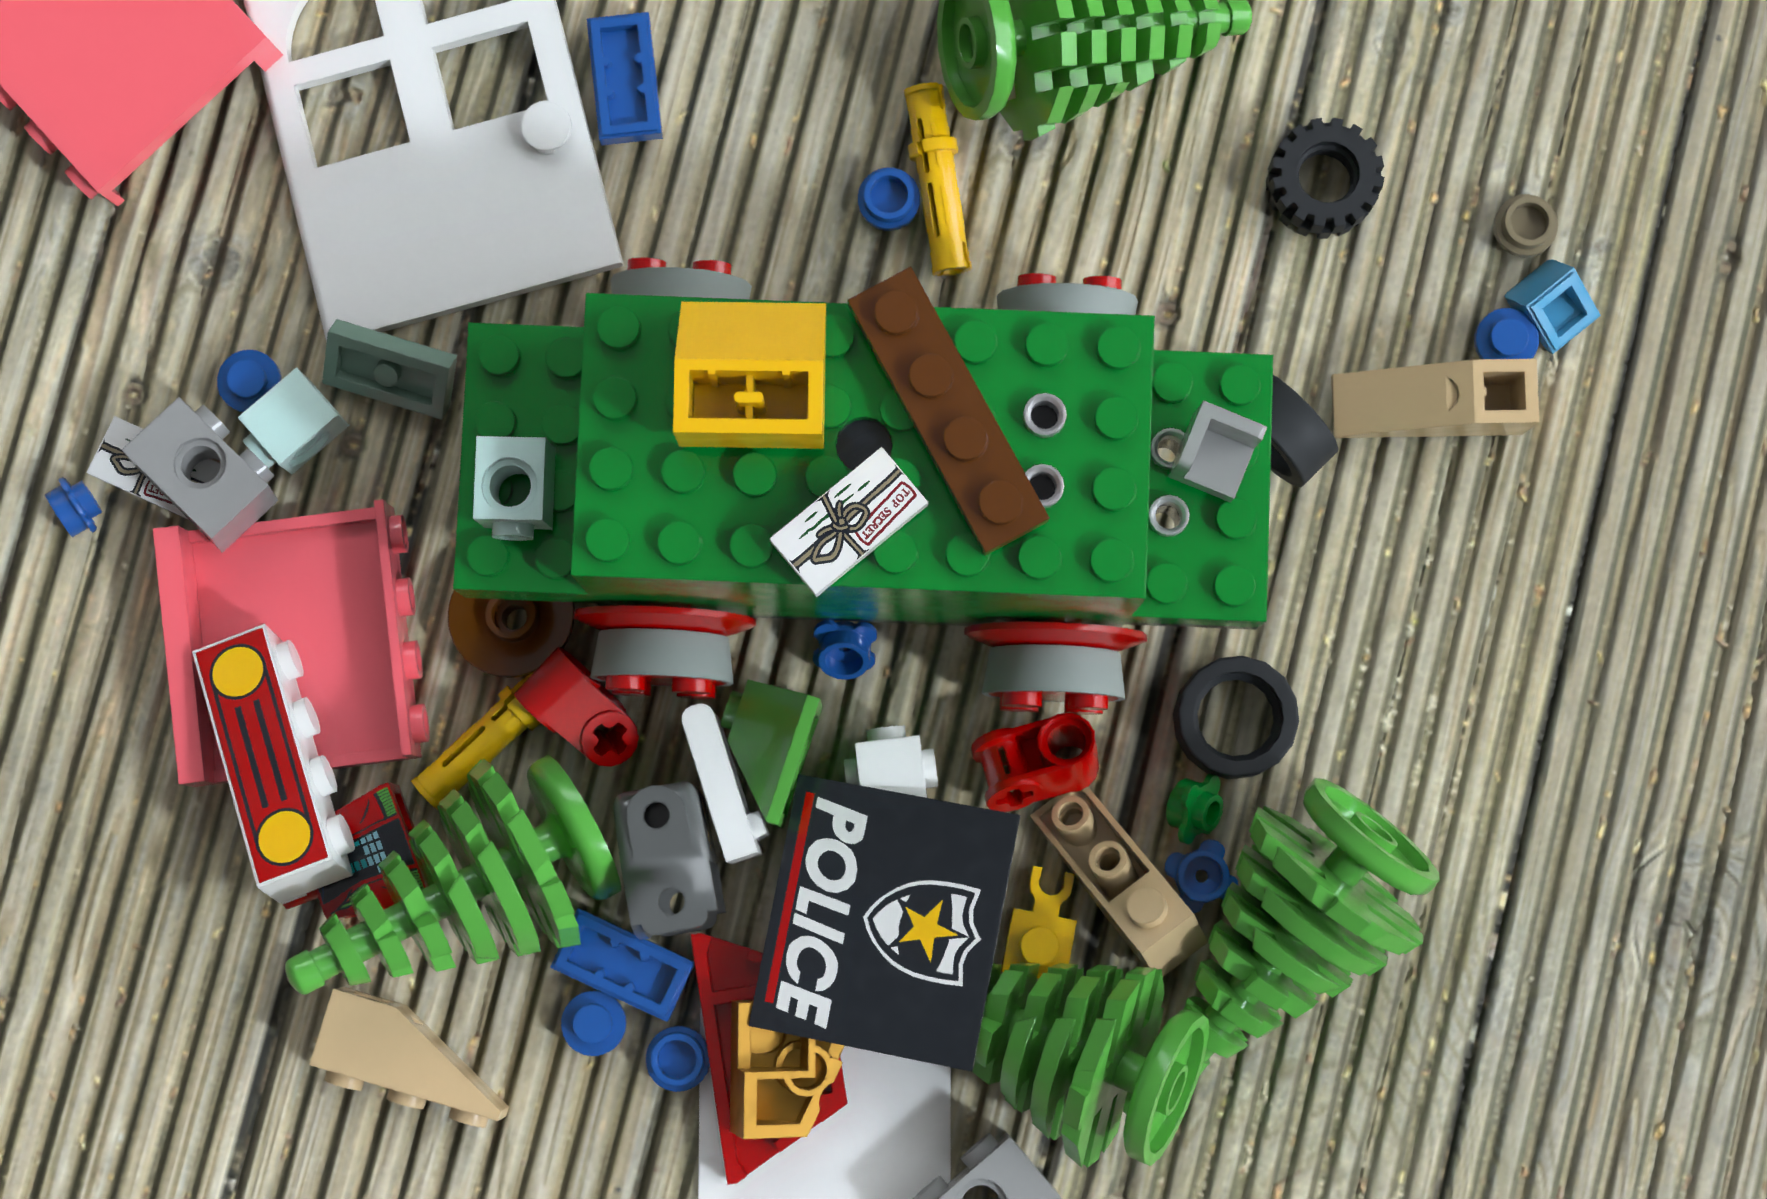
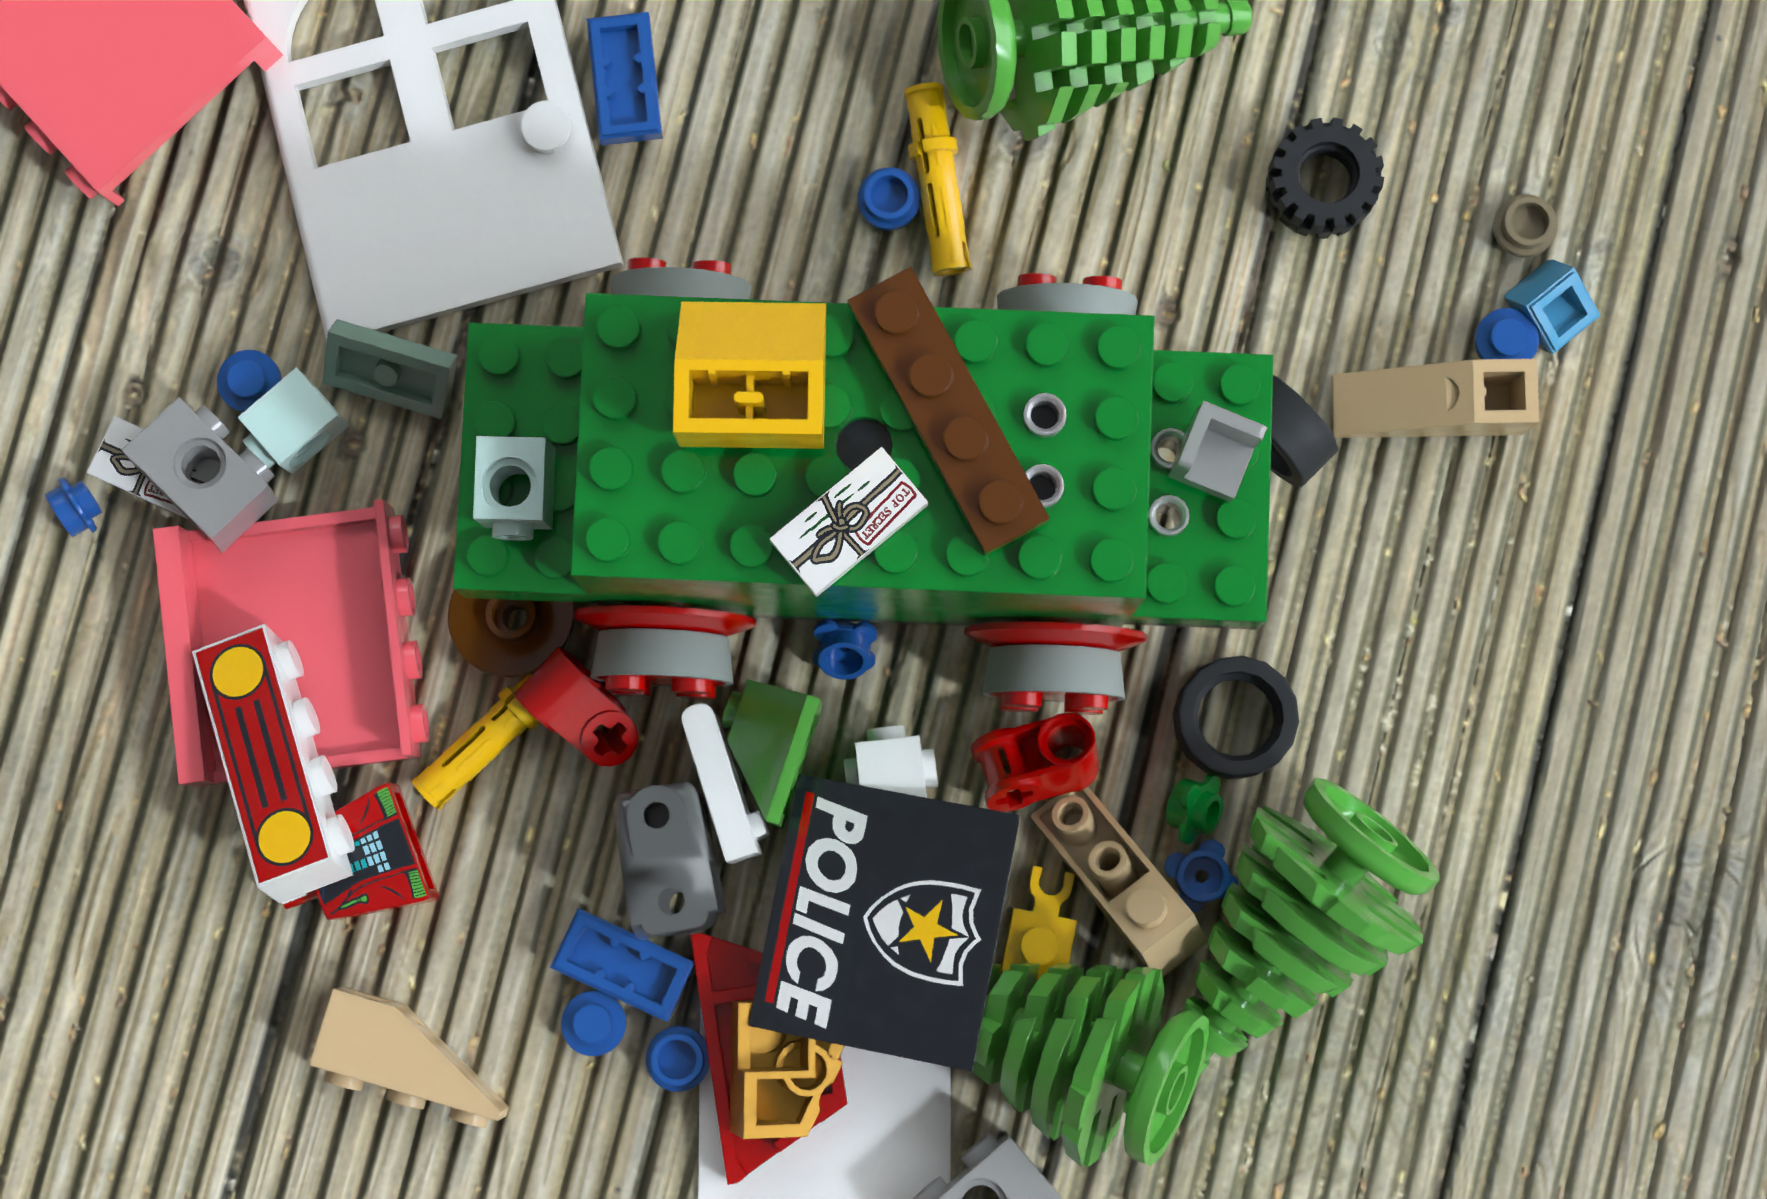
bright green plant [285,754,622,995] -> none

